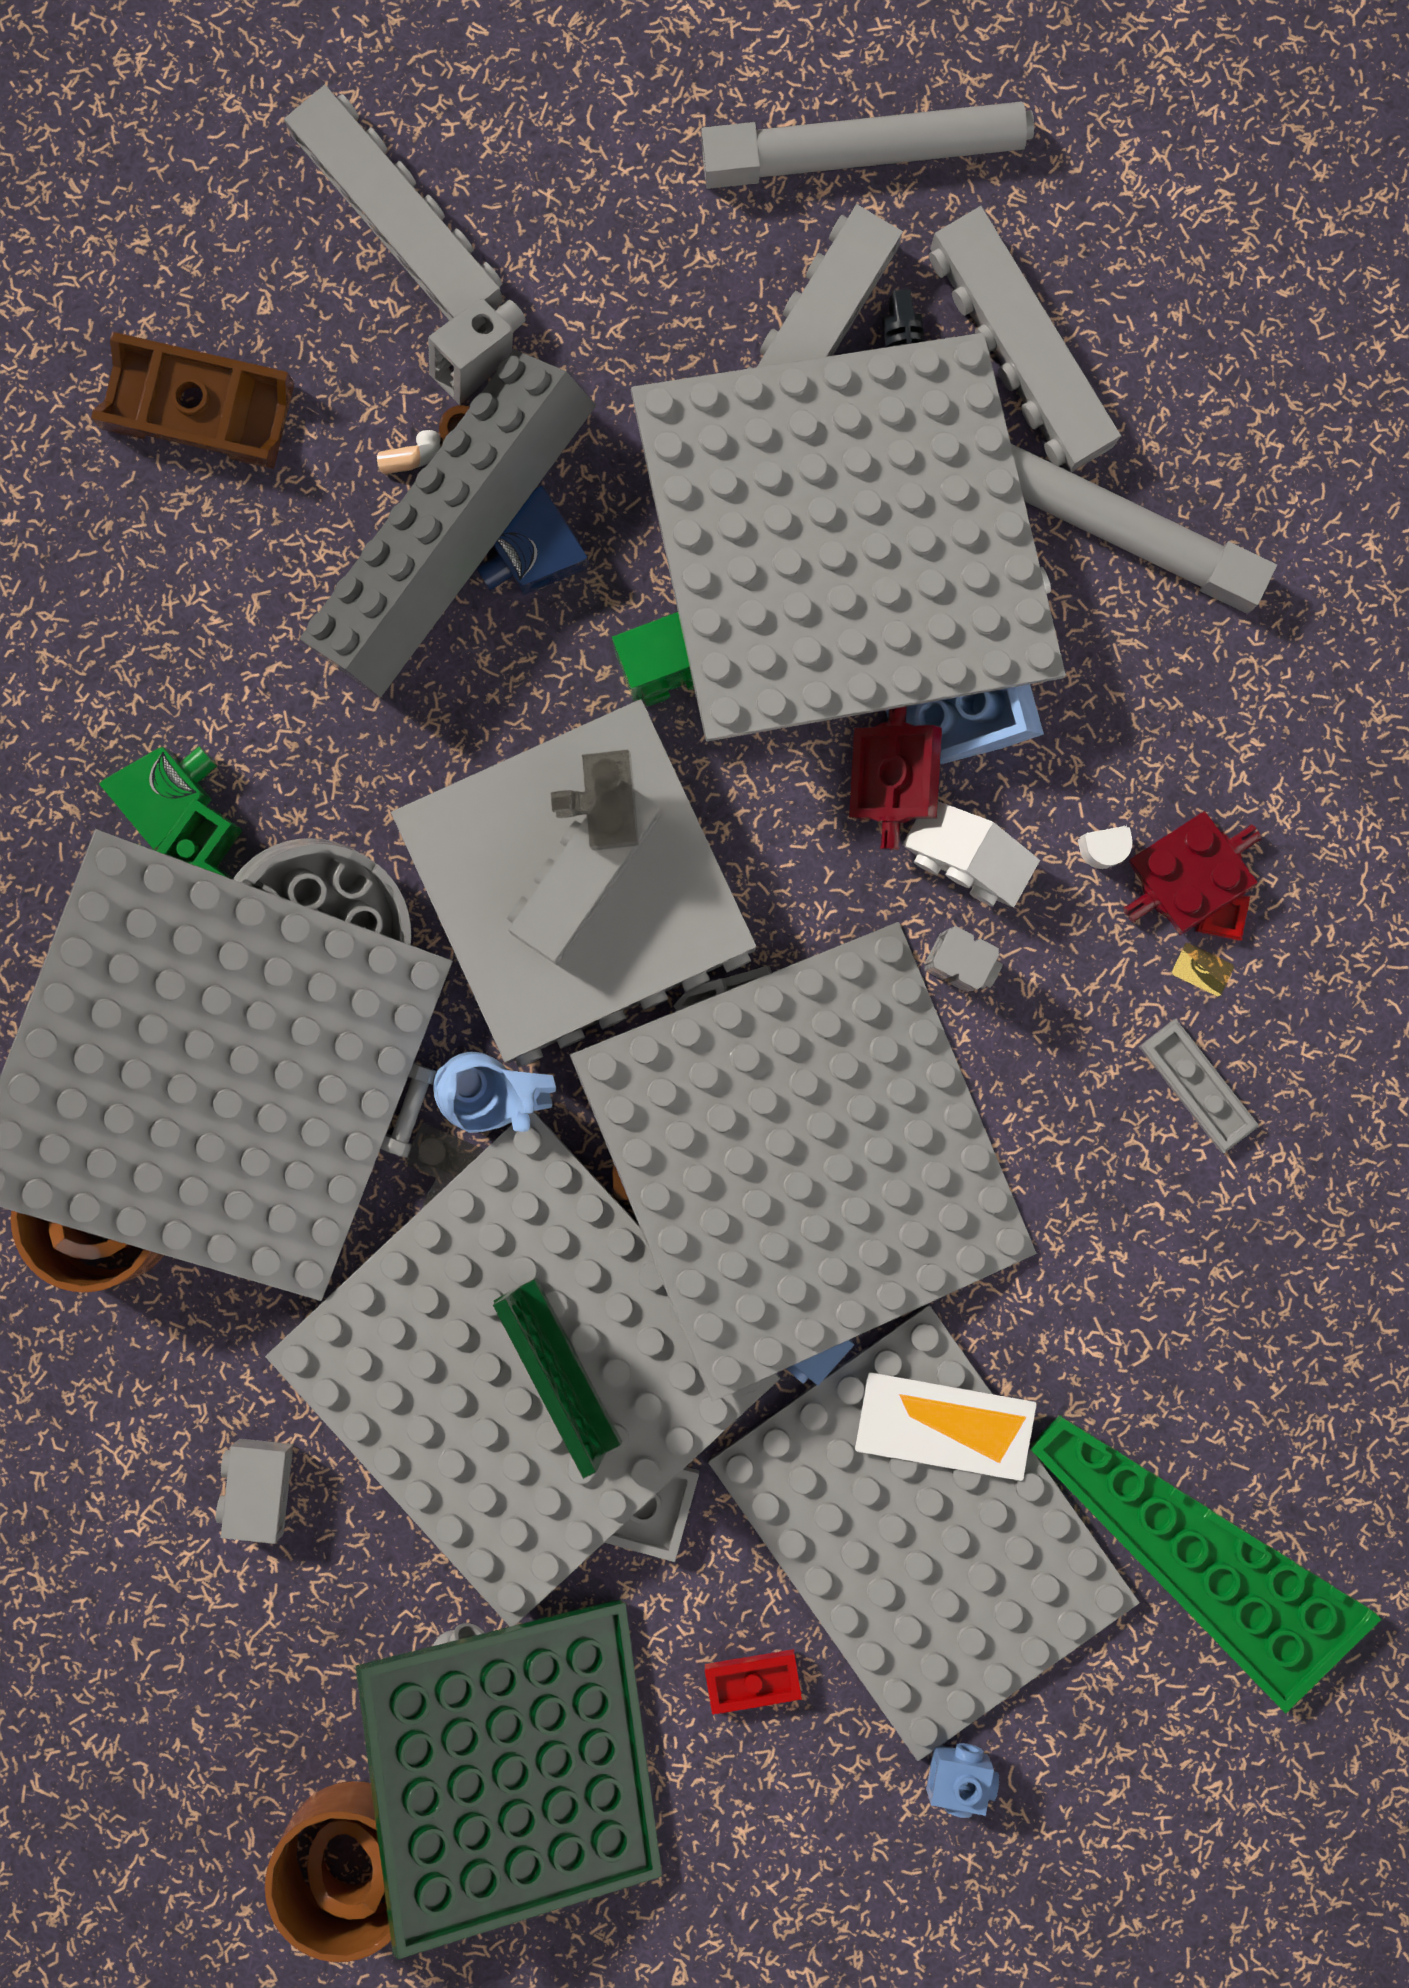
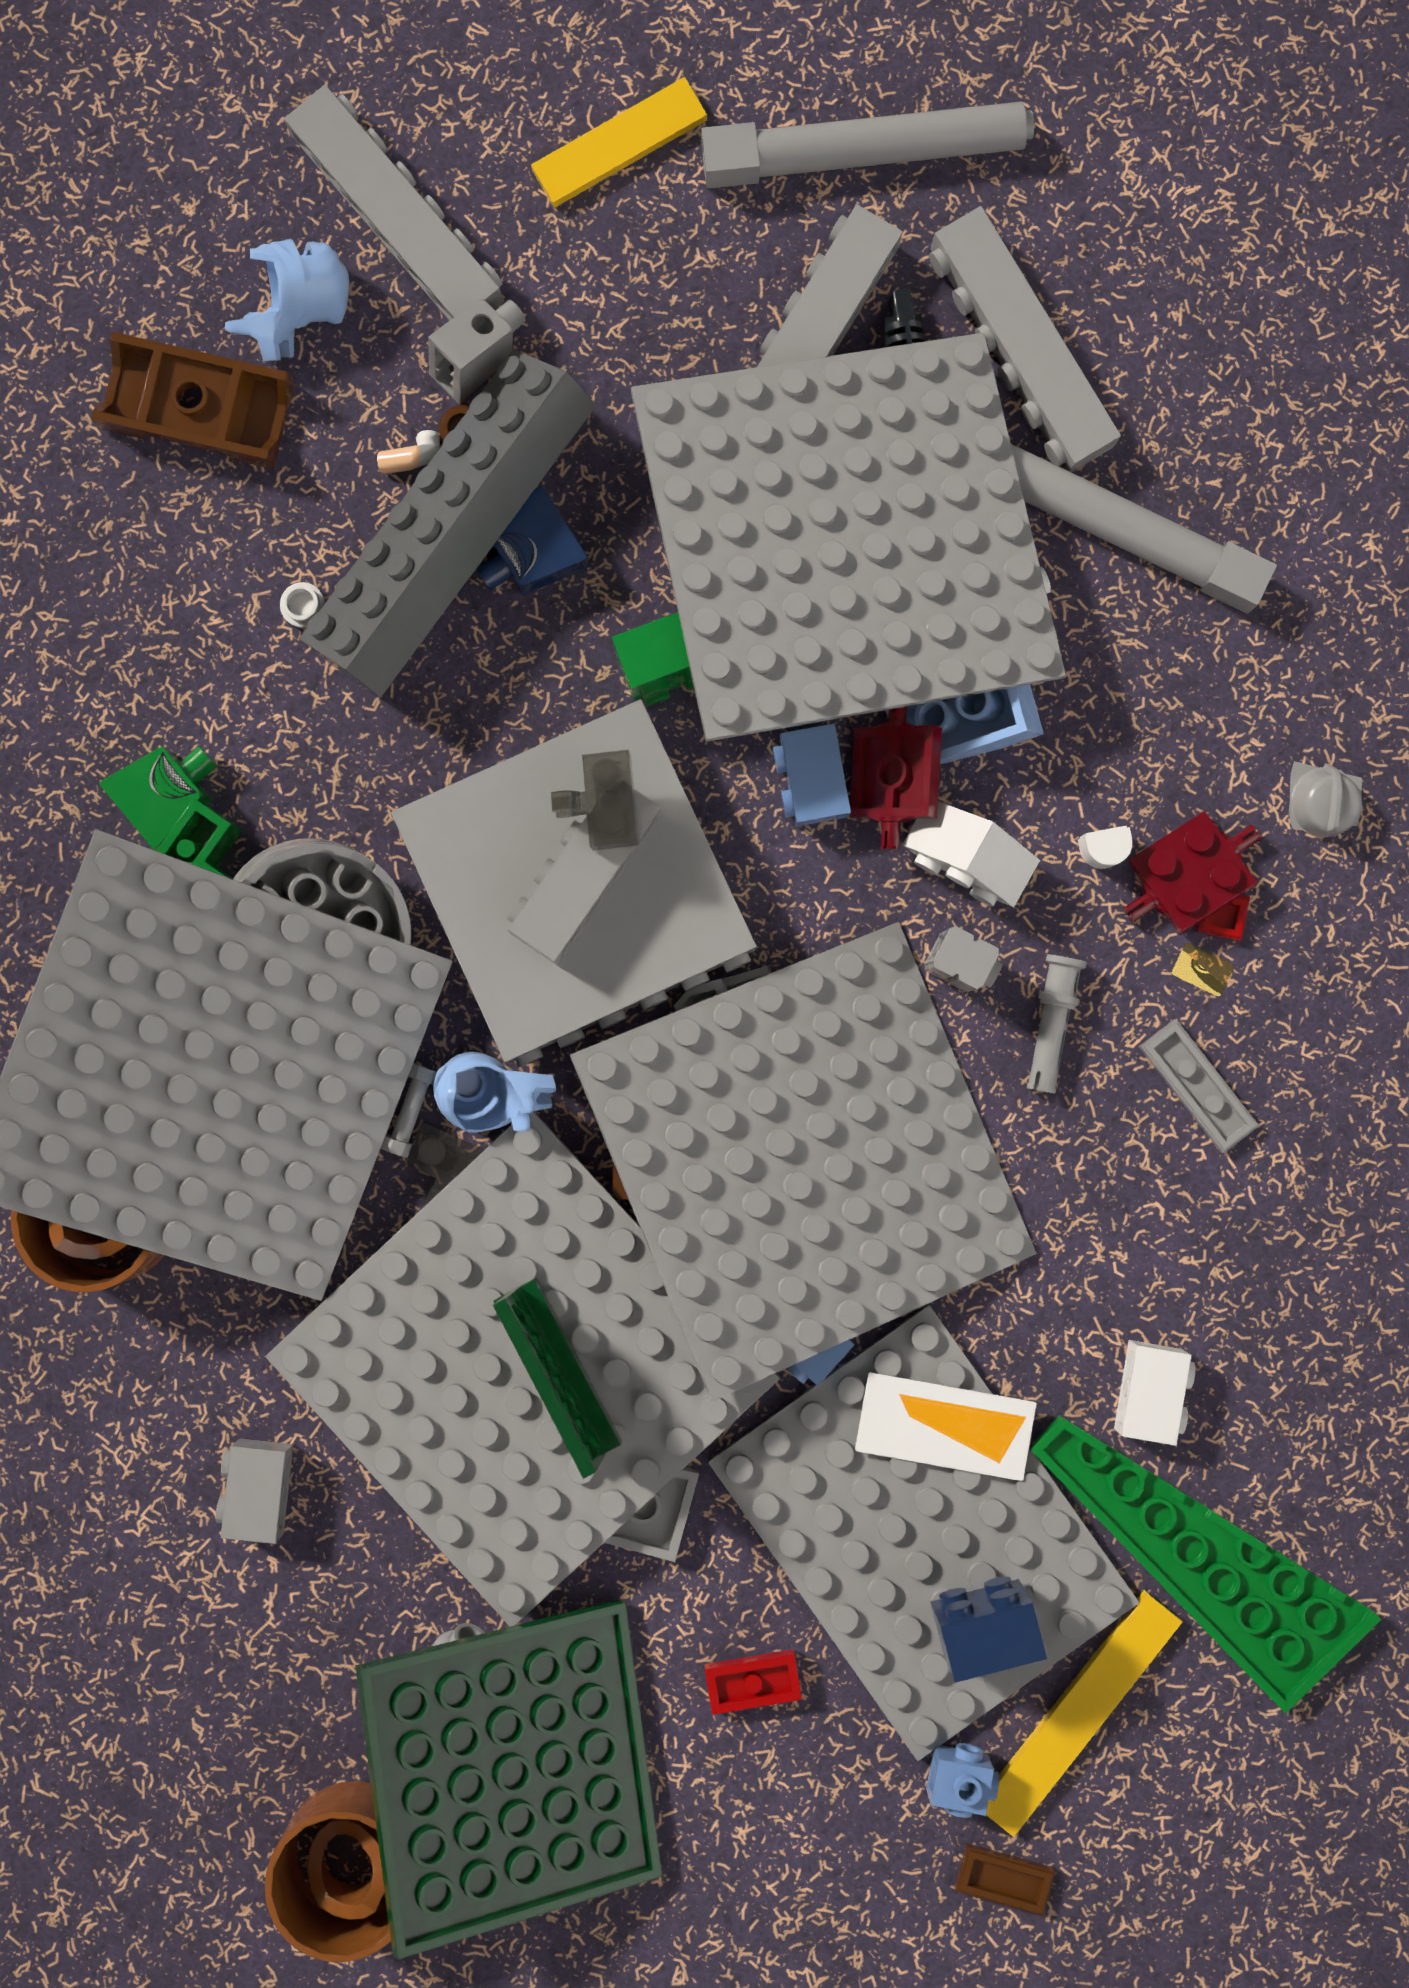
none -> light blue piece [225,239,349,361]
none -> white plate [280,582,326,628]
none -> yellow tile [531,77,707,208]
none -> medium blue brick [773,723,851,827]
none -> dark blue brick [930,1576,1047,1683]
none -> reddish brown tile [955,1843,1056,1916]
none -> yellow tile [986,1590,1183,1837]
none -> light grey pin [1026,954,1087,1093]
none -> white brick [1114,1340,1195,1446]
none -> light grey piece [1289,761,1362,838]

